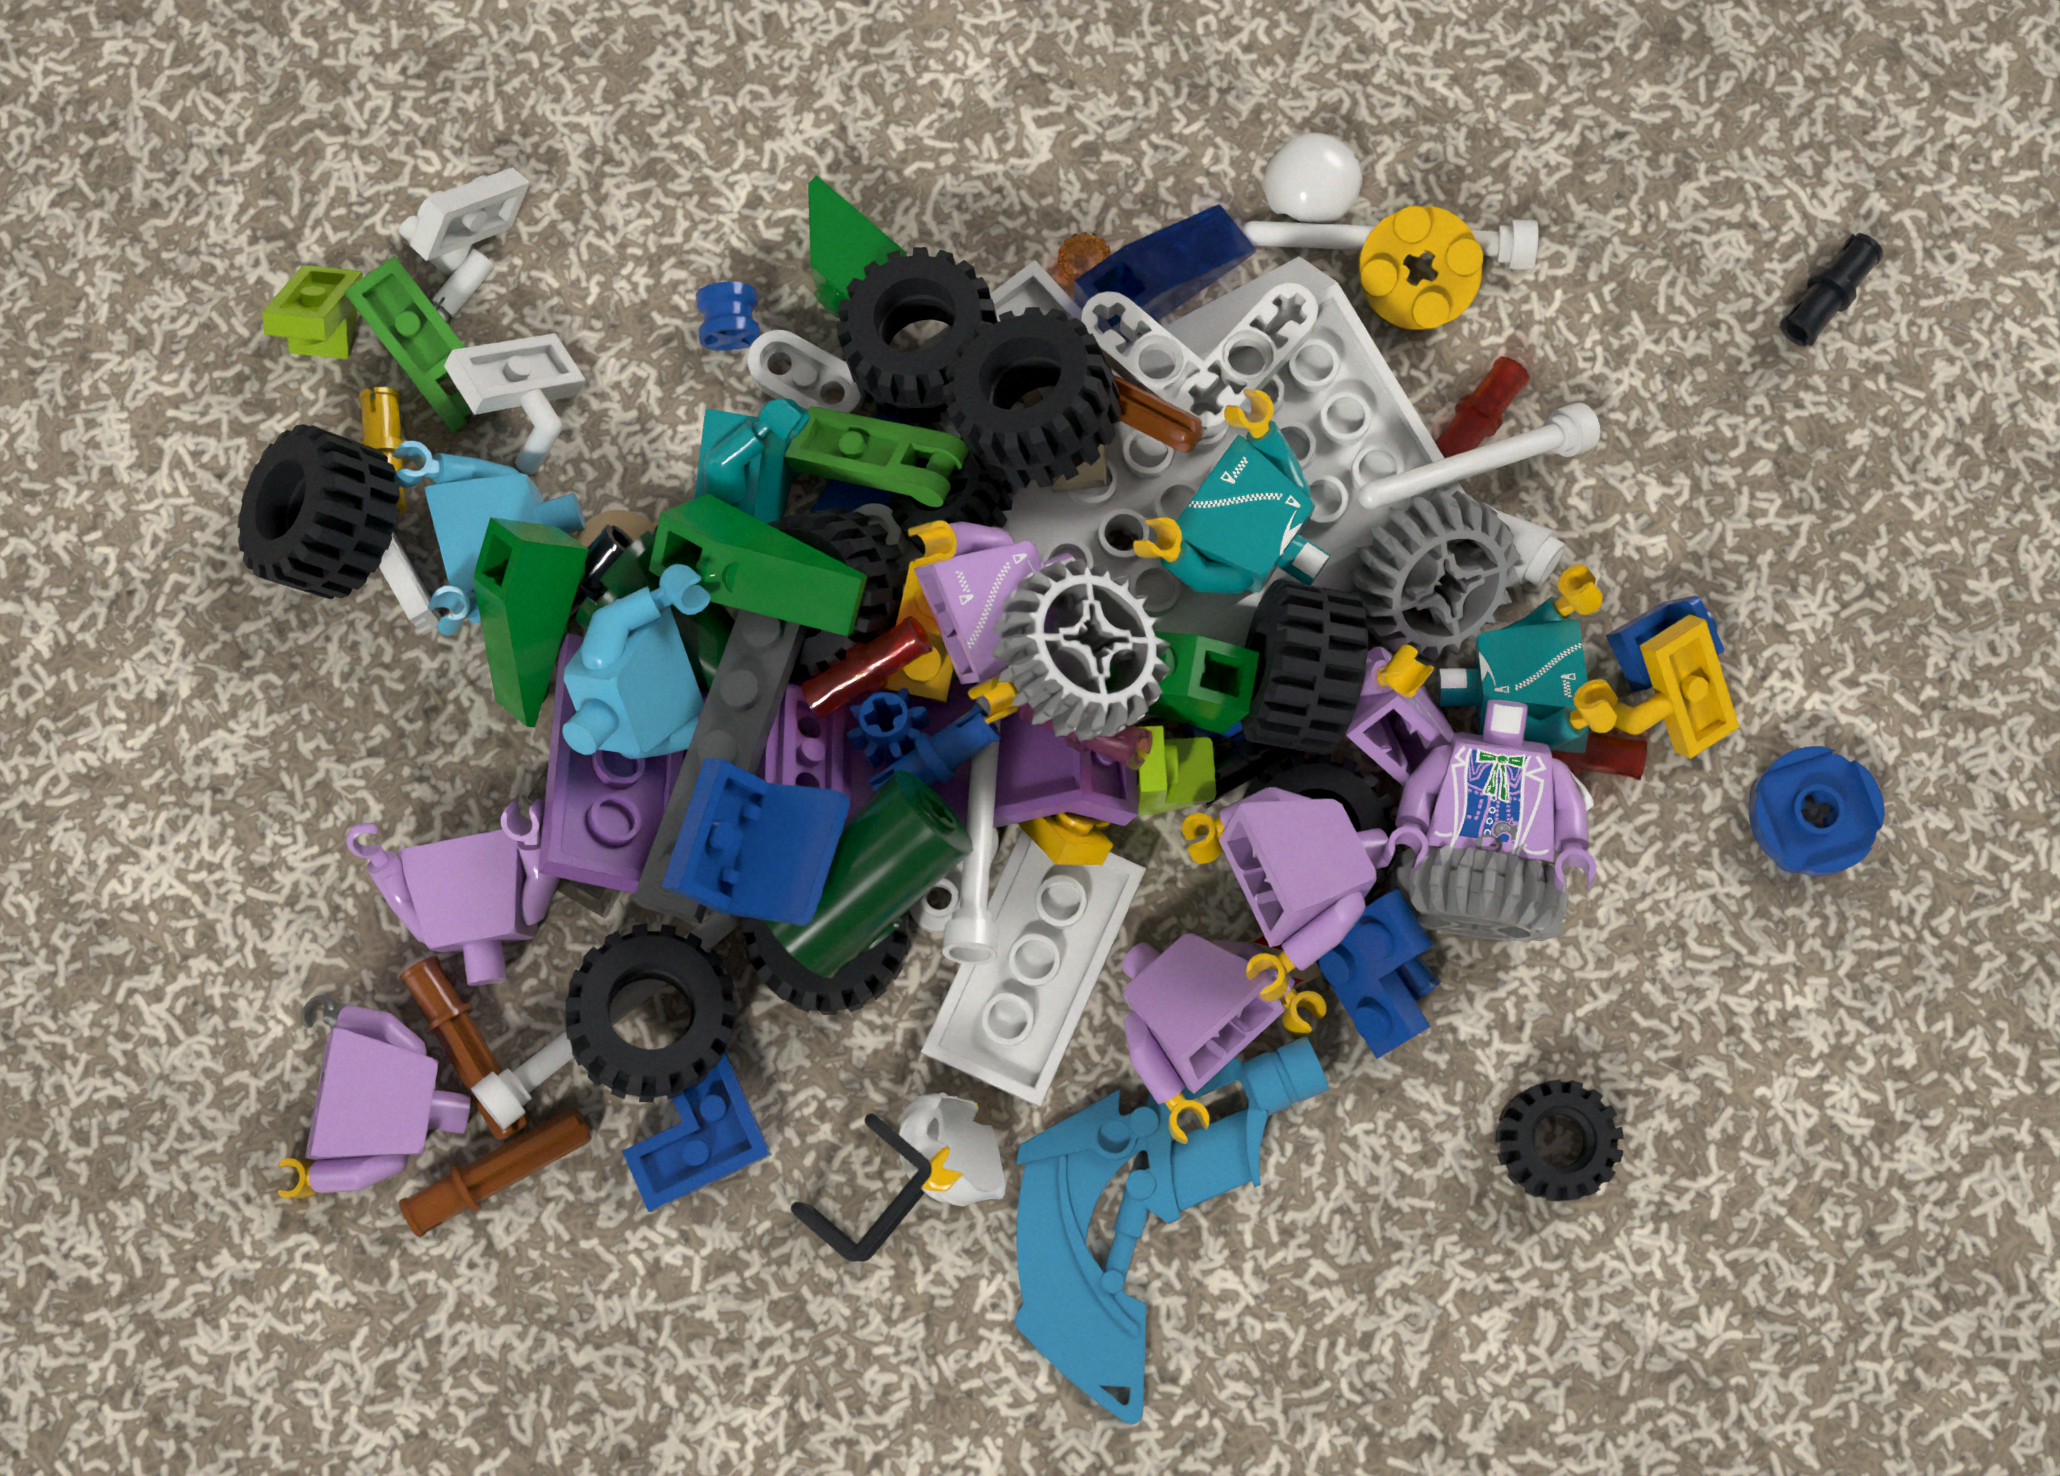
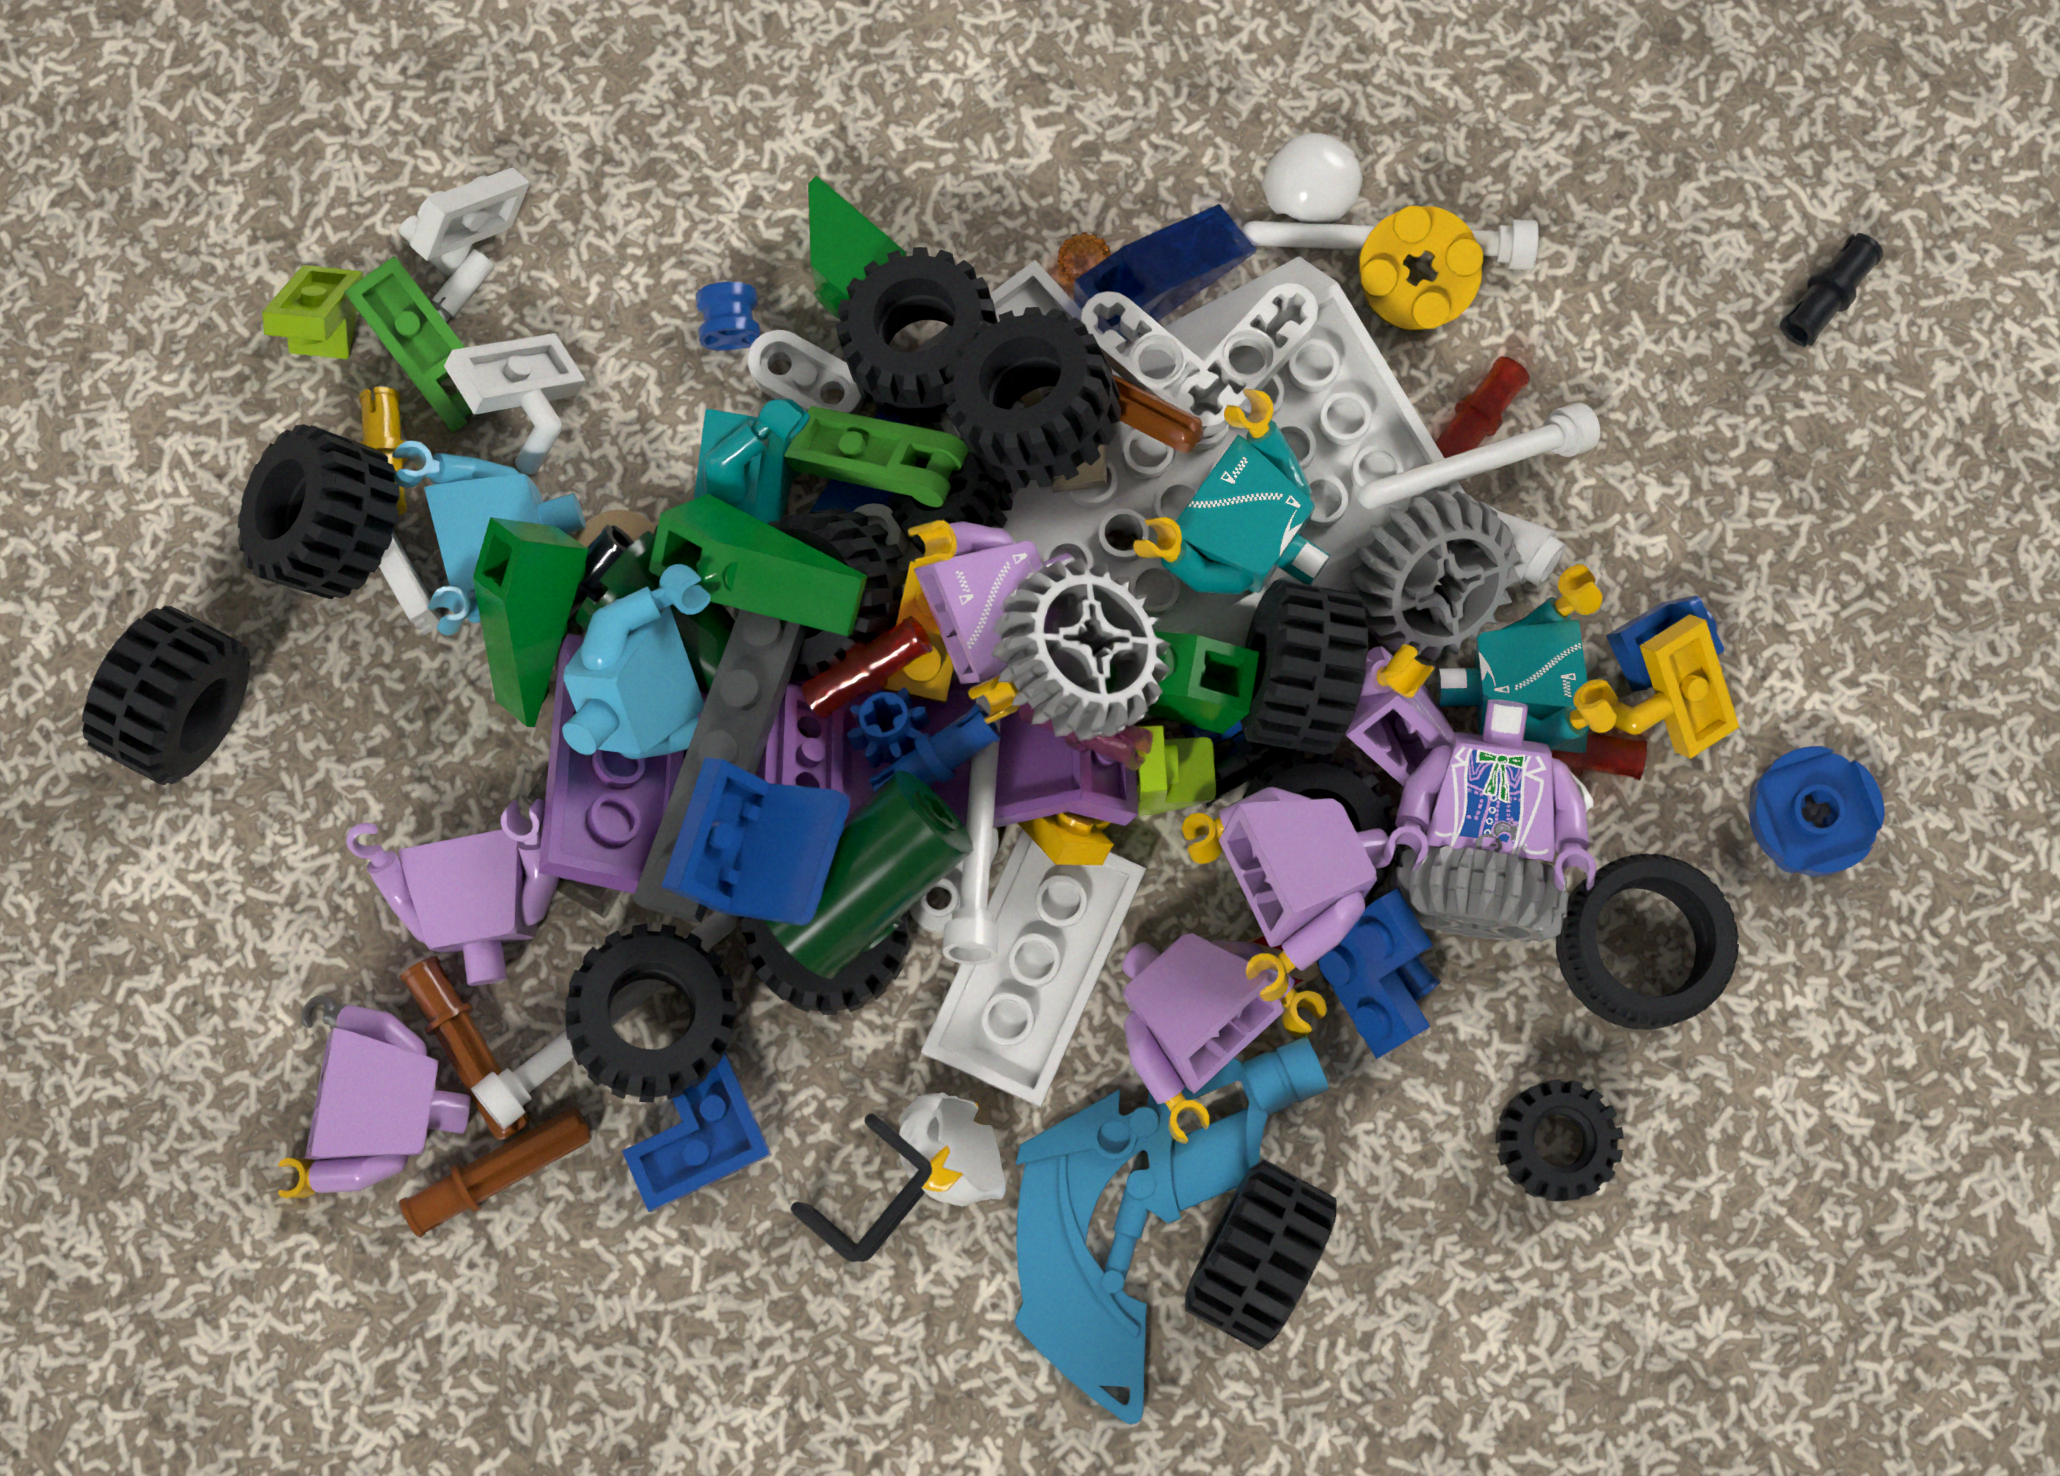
none -> black tyre [82,606,250,785]
none -> black tyre [1185,1159,1337,1351]
none -> black tyre [1556,853,1739,1030]

